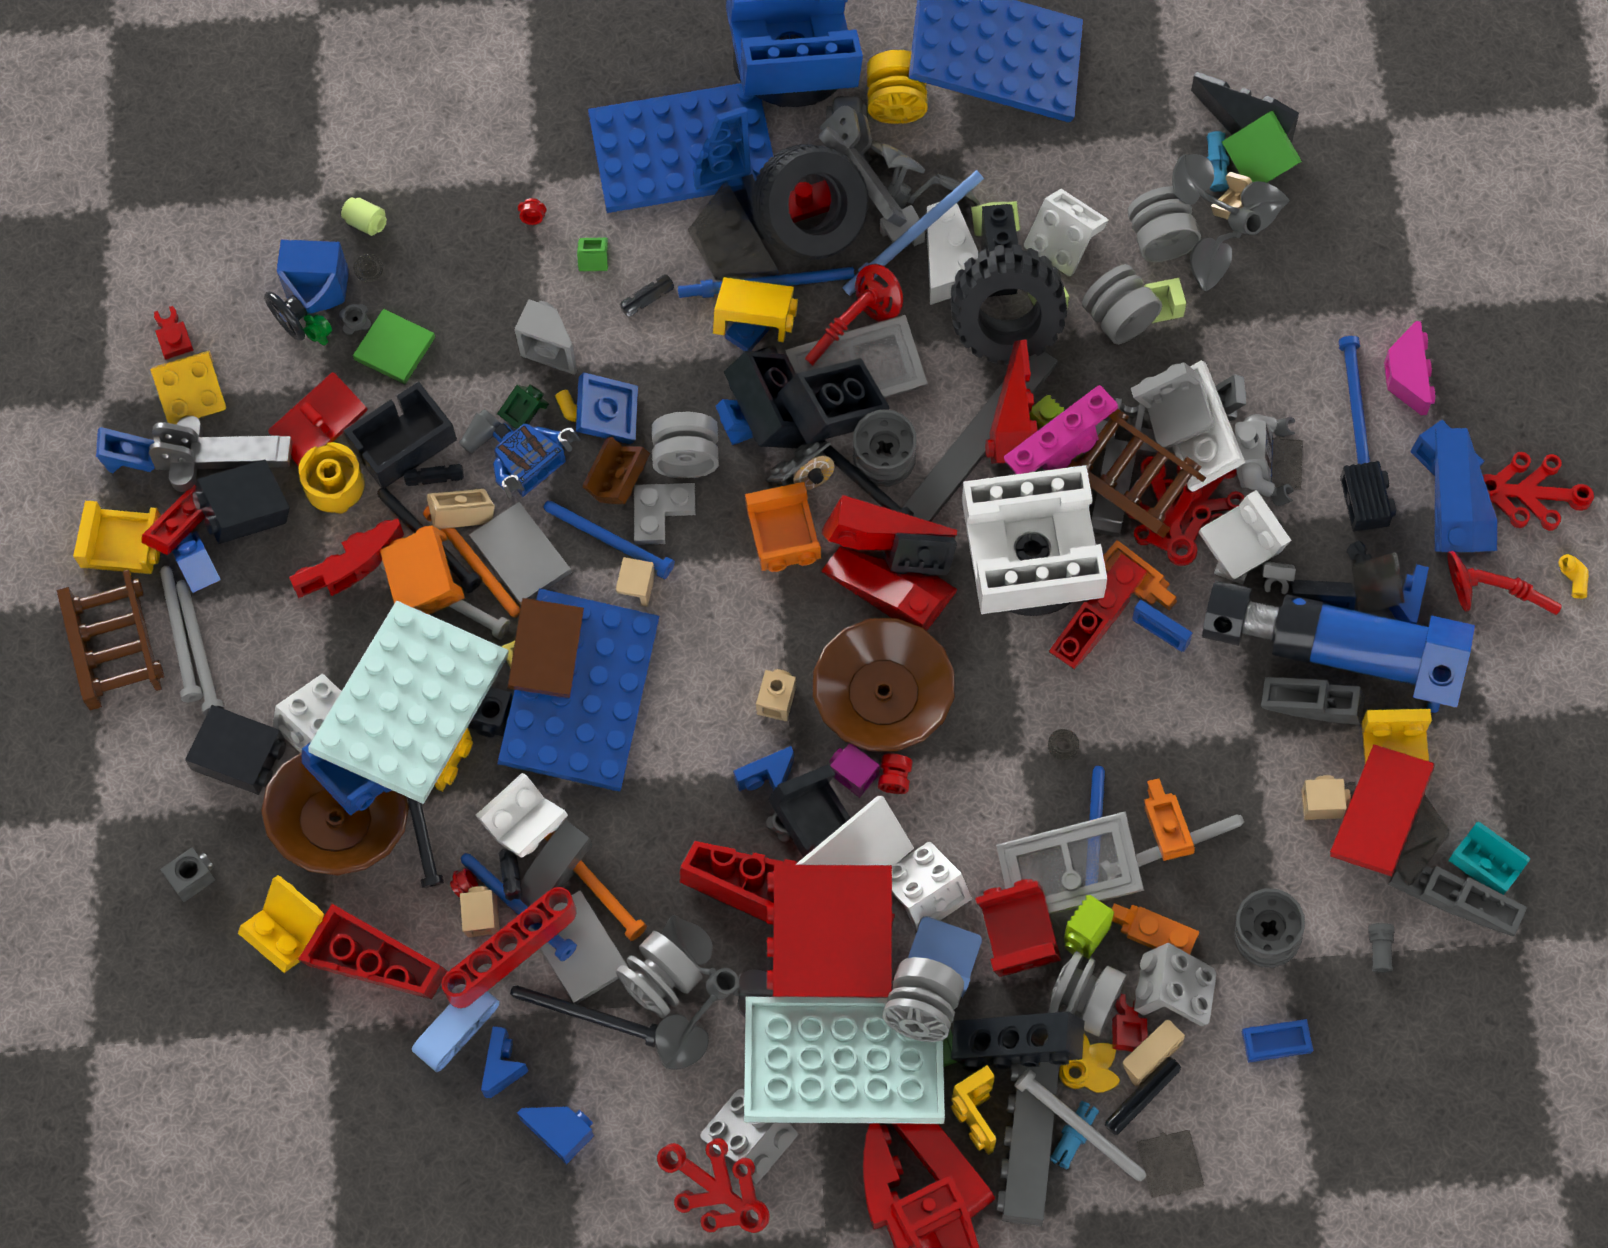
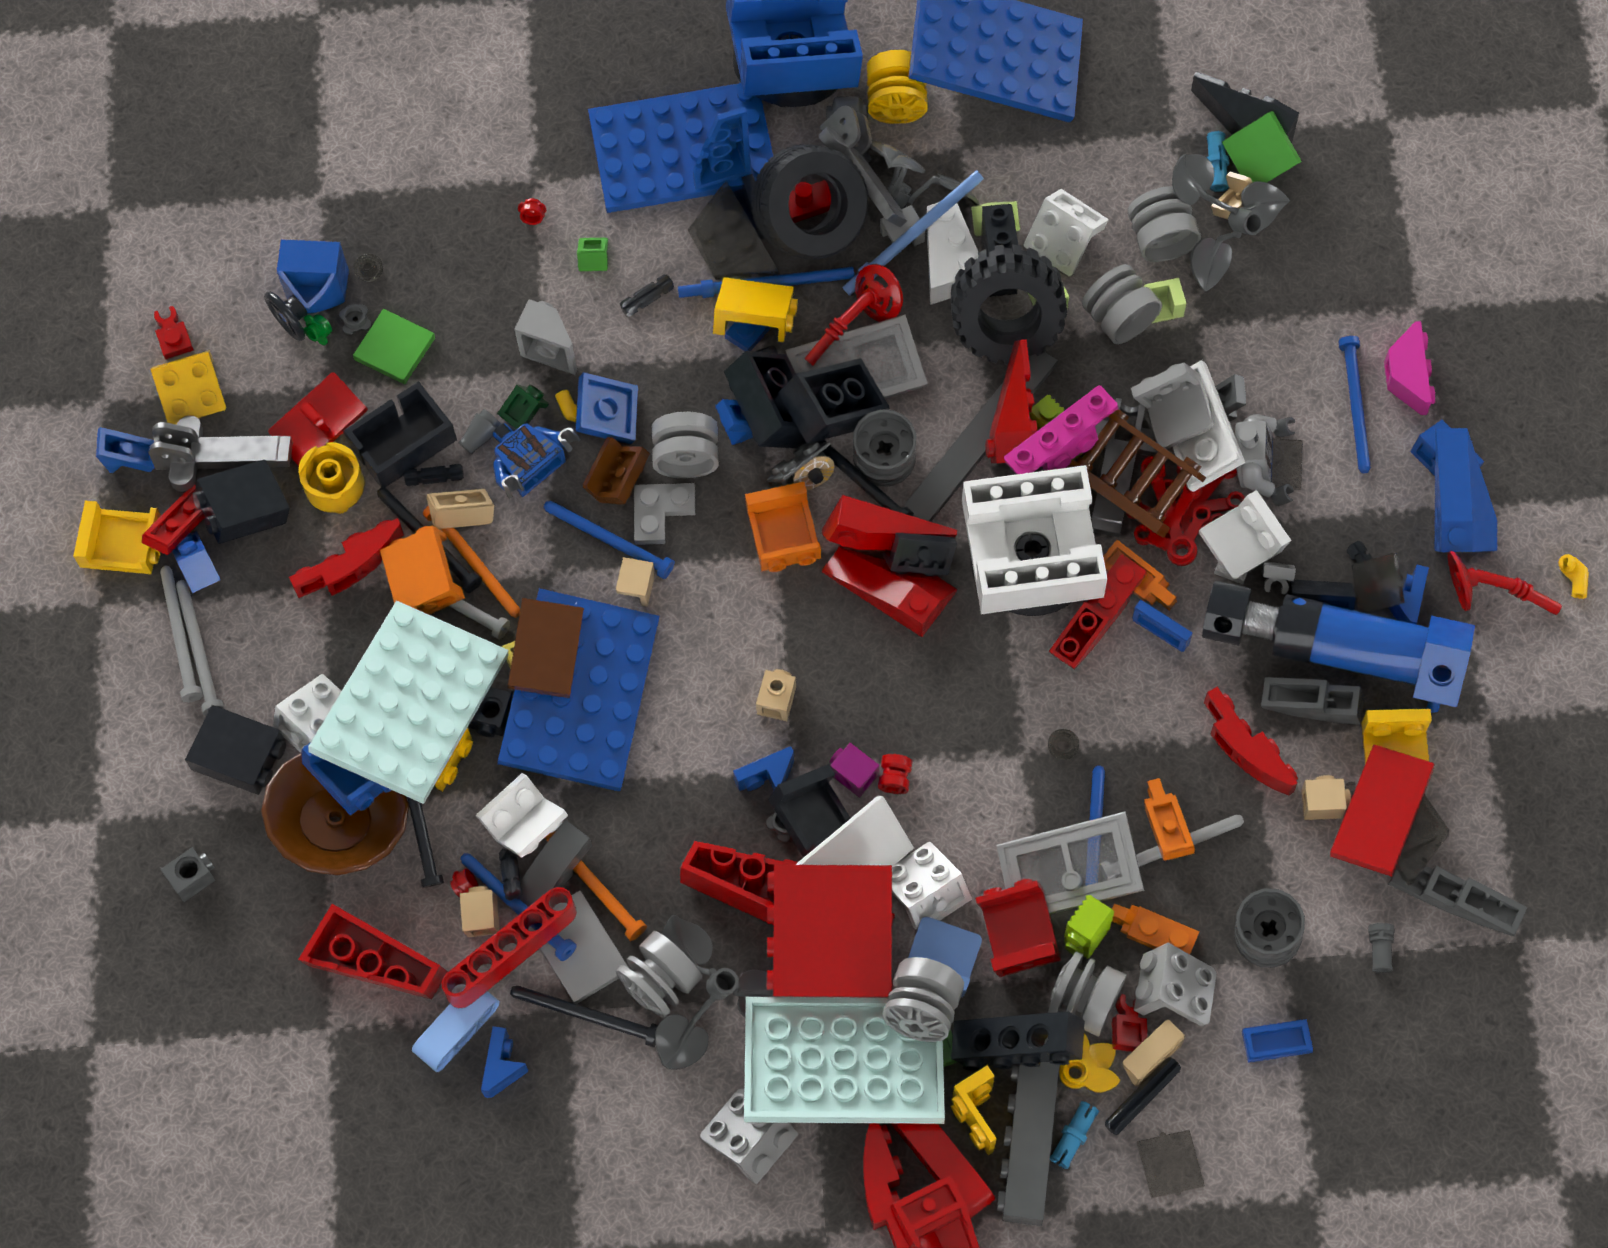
reddish brown fence [56,569,165,710] -> none
yellow bracket [238,875,324,973] -> none
yellowish green brick [341,197,387,236] -> none
light grey tile [469,502,572,606] -> none
blue slope [517,1107,594,1165] -> none
red plant [657,1138,770,1233] -> none
reddish brown dish [813,618,955,751] -> none
light grey bar [1015,1068,1146,1181] -> none
black brick [1340,461,1396,532] -> none
teal bracket [1448,822,1530,895] -> none
red plant [1483,452,1594,531] -> none
none -> red slope [1204,686,1298,796]

